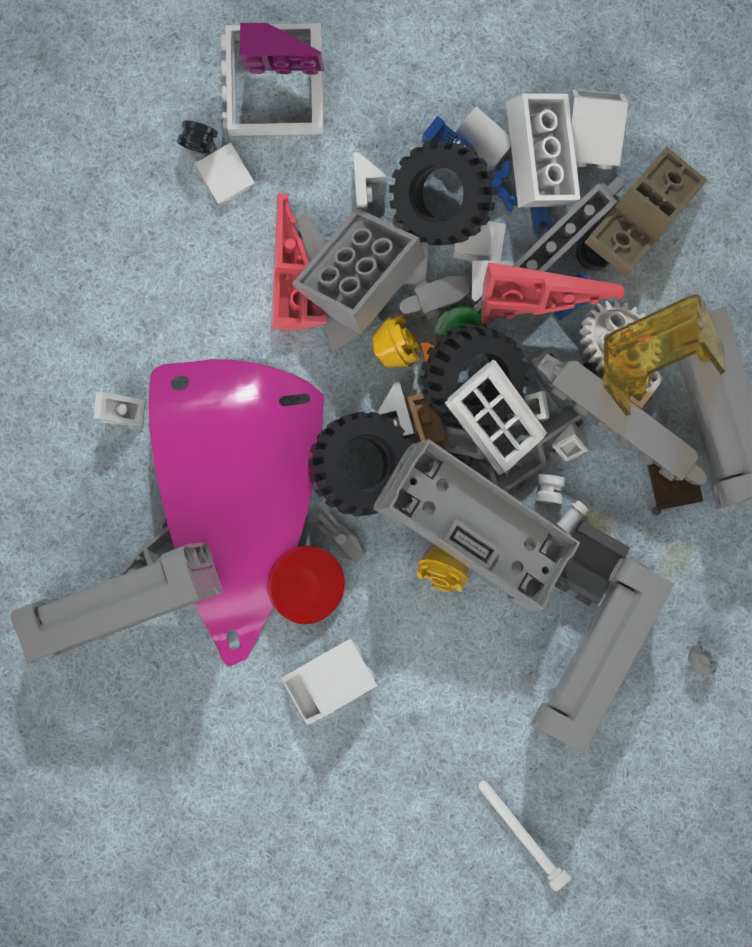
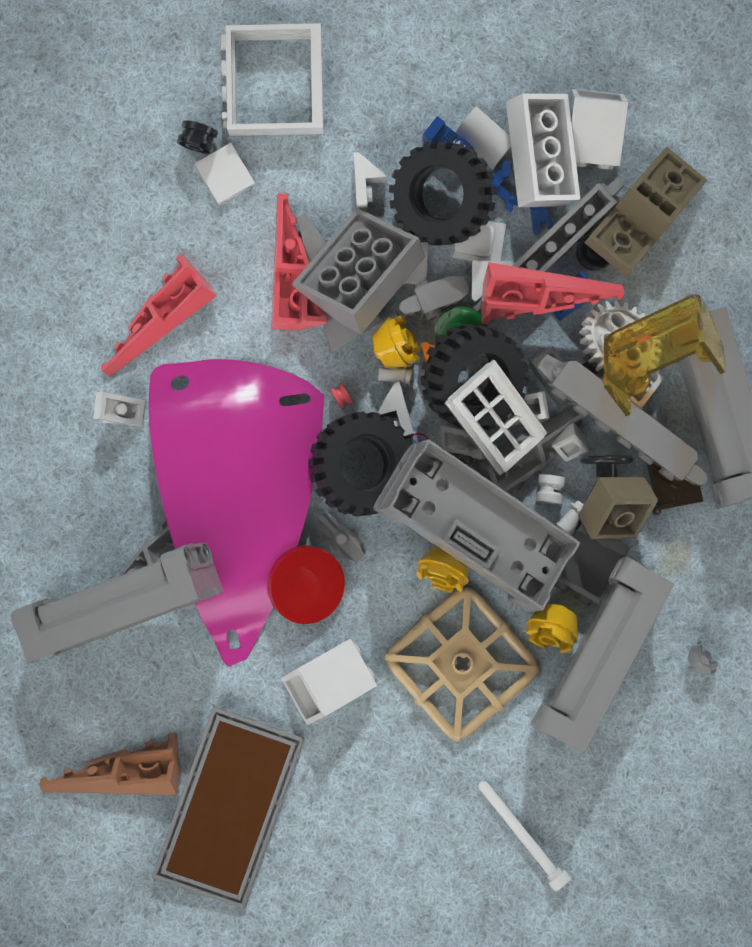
magenta slope [239,23,325,75] -> none
medium nougat plate [405,394,447,445] -> none
none -> nougat wedge [39,733,181,795]
none -> coral wedge [101,253,217,377]
none -> reddish brown door [152,706,305,909]
none -> coral bush [330,383,353,410]
none -> white pin [378,364,412,387]
none -> tan plate [384,586,540,742]
none -> yellow cone [526,603,578,653]
none -> dark tan piece [578,455,658,539]

